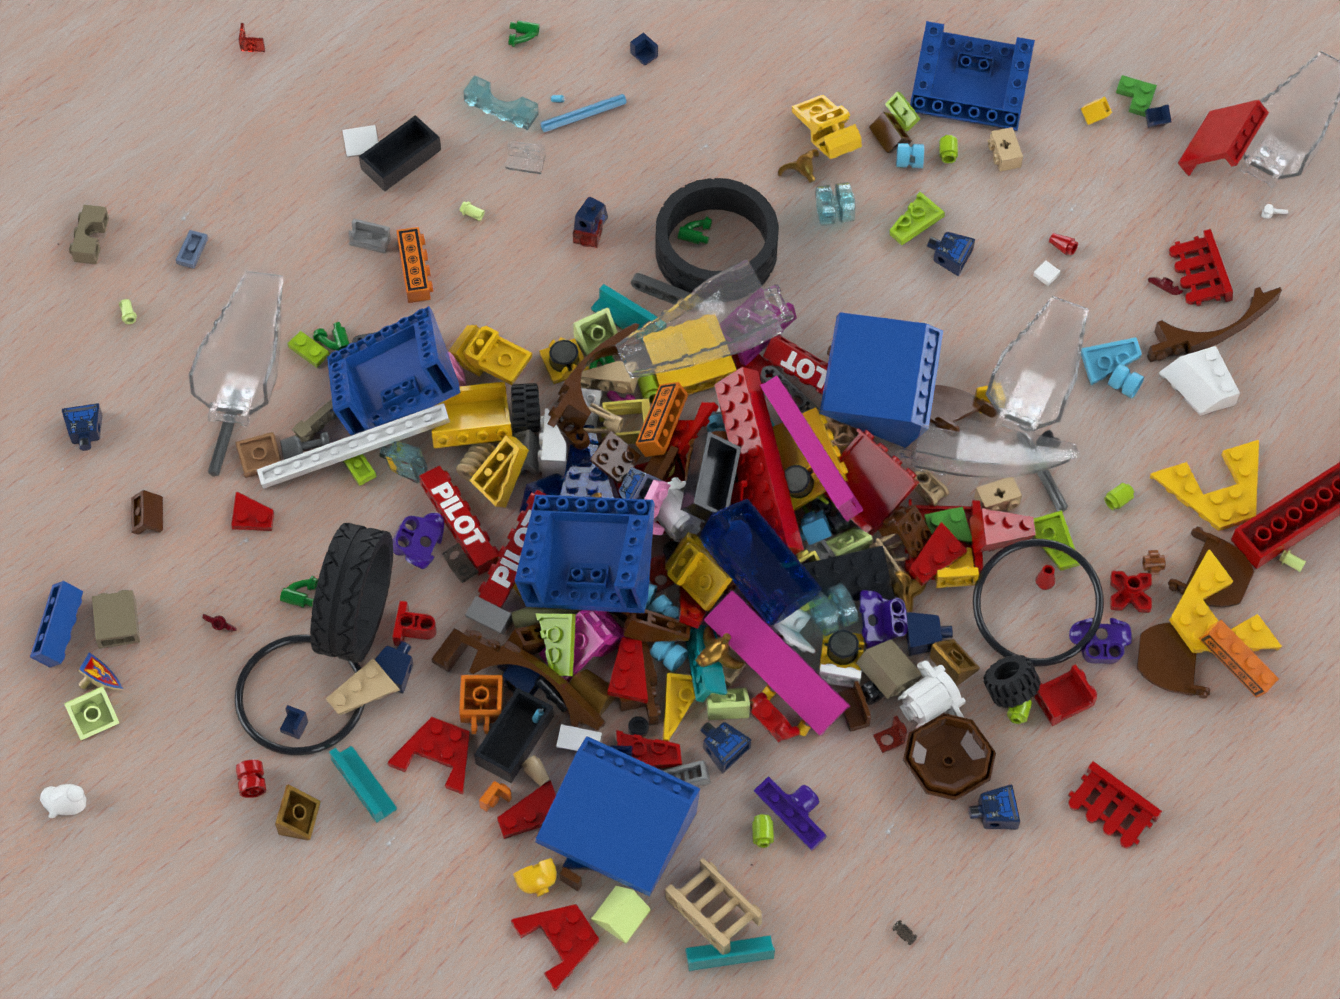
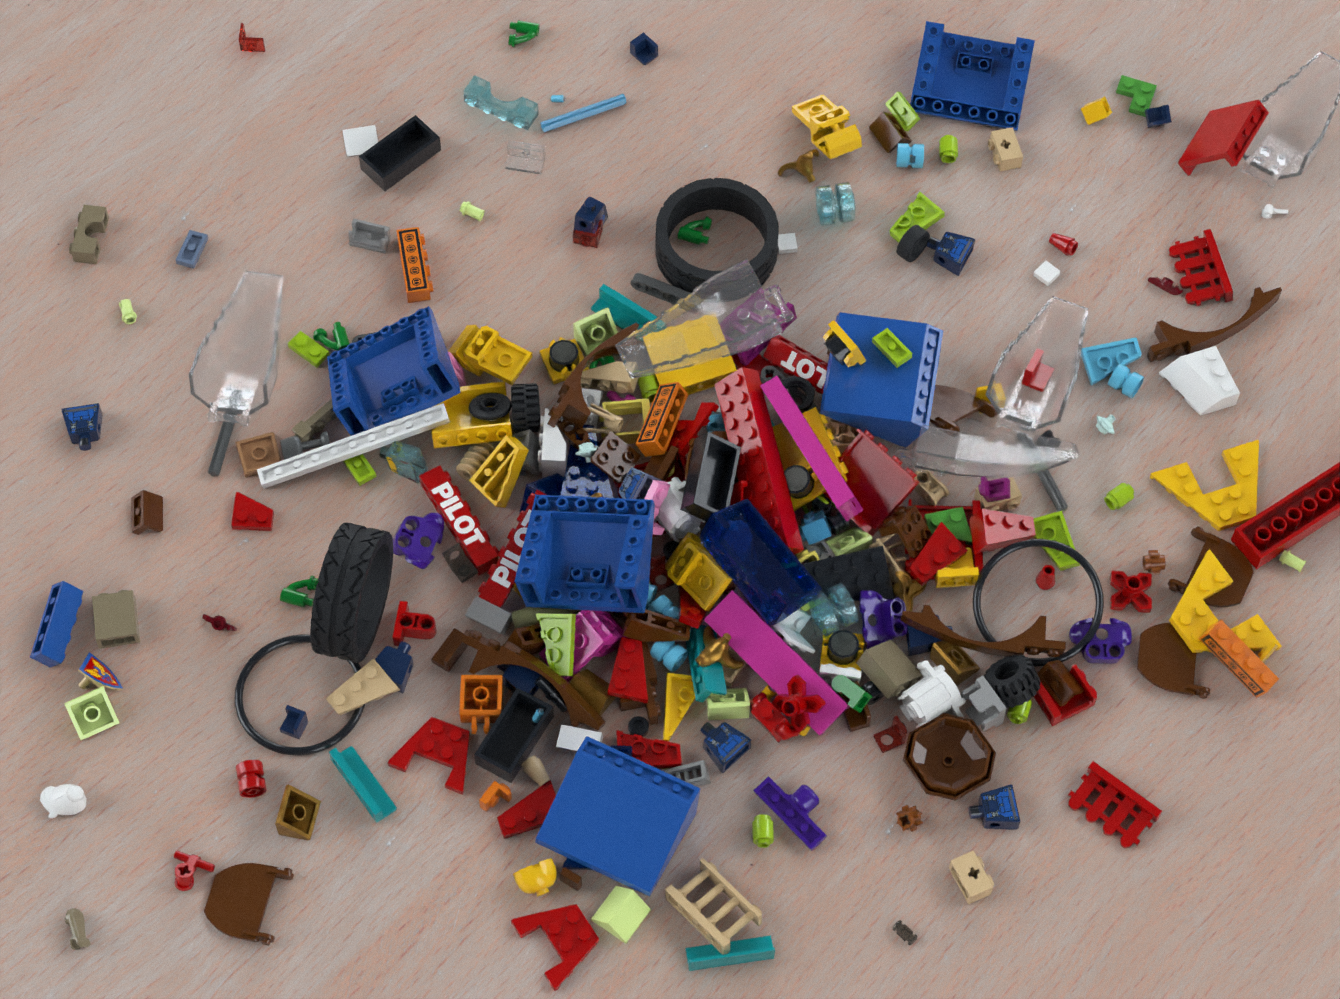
none -> dark tan piece [65,908,91,950]
none -> red piece [174,850,215,891]
none -> reddish brown piece [204,863,294,946]
none -> black wheel [469,393,512,420]
none -> light aqua plant [575,442,598,463]
none -> red plant [772,674,826,732]
none -> white tile [778,233,798,254]
none -> black tyre [782,376,815,413]
none -> yellow piece [823,320,866,368]
none -> leg [831,675,872,713]
none -> lime plate [872,328,913,368]
none -> black tyre [896,225,930,262]
none -> dark orange gear [896,805,923,832]
none -> reddish brown slope [900,605,1066,657]
none -> tan brick [949,851,994,905]
none -> light grey panel [961,676,1007,731]
none -> magenta bracket [978,476,1011,502]
none -> panel [1021,348,1054,392]
none -> reddish brown panel [1037,660,1085,707]
none -> light aqua plant [1096,414,1116,435]
none -> yellow bracket [1258,641,1278,663]

